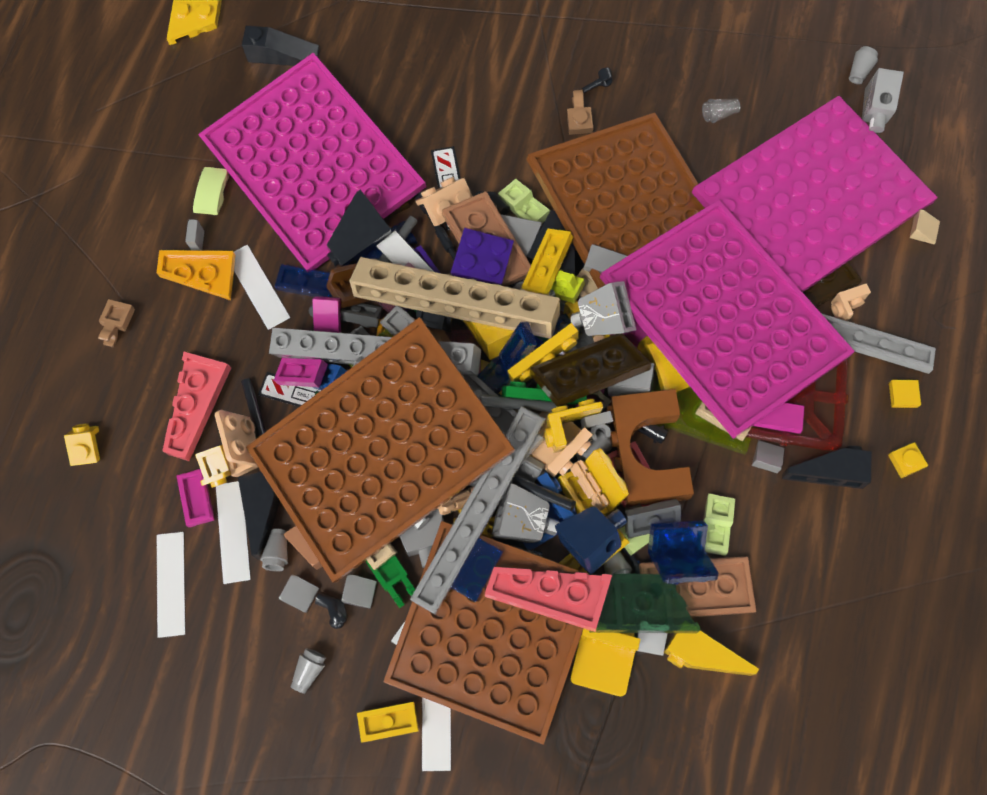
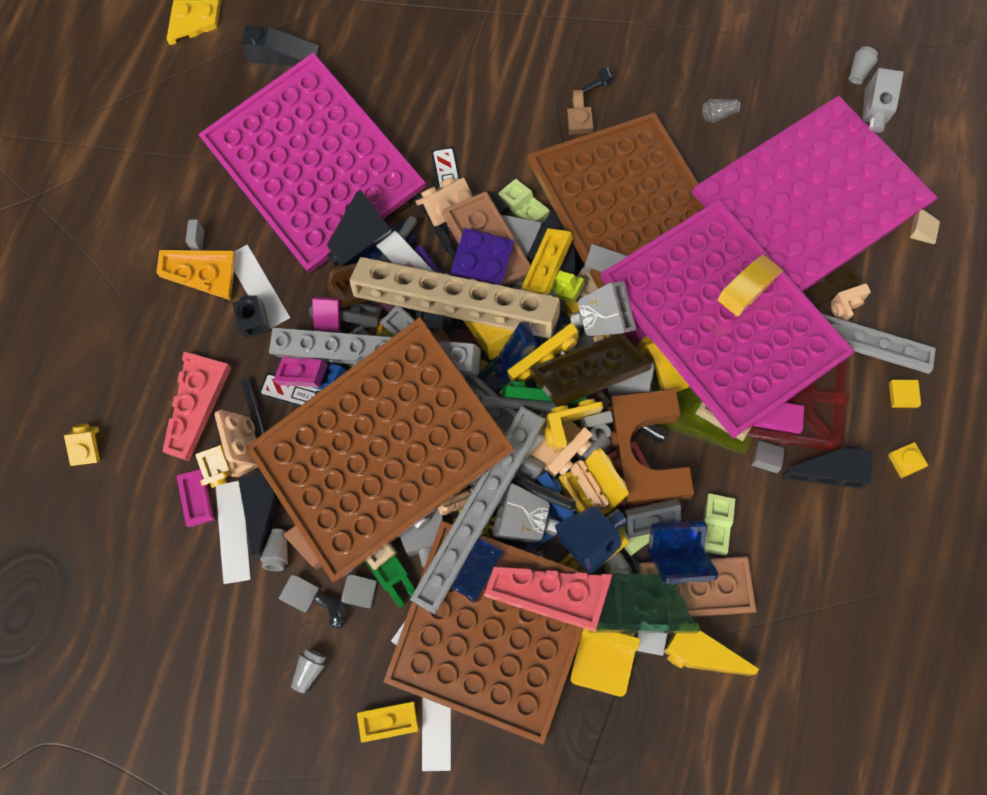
medium nougat plate [99,299,135,347] -> none
white sticker [157,532,185,638] -> none
yellowish green slope [193,167,229,215] -> none
clear blue tile [275,264,333,298] -> none
none -> black brick [232,295,271,338]
none -> yellow slope [718,254,783,317]

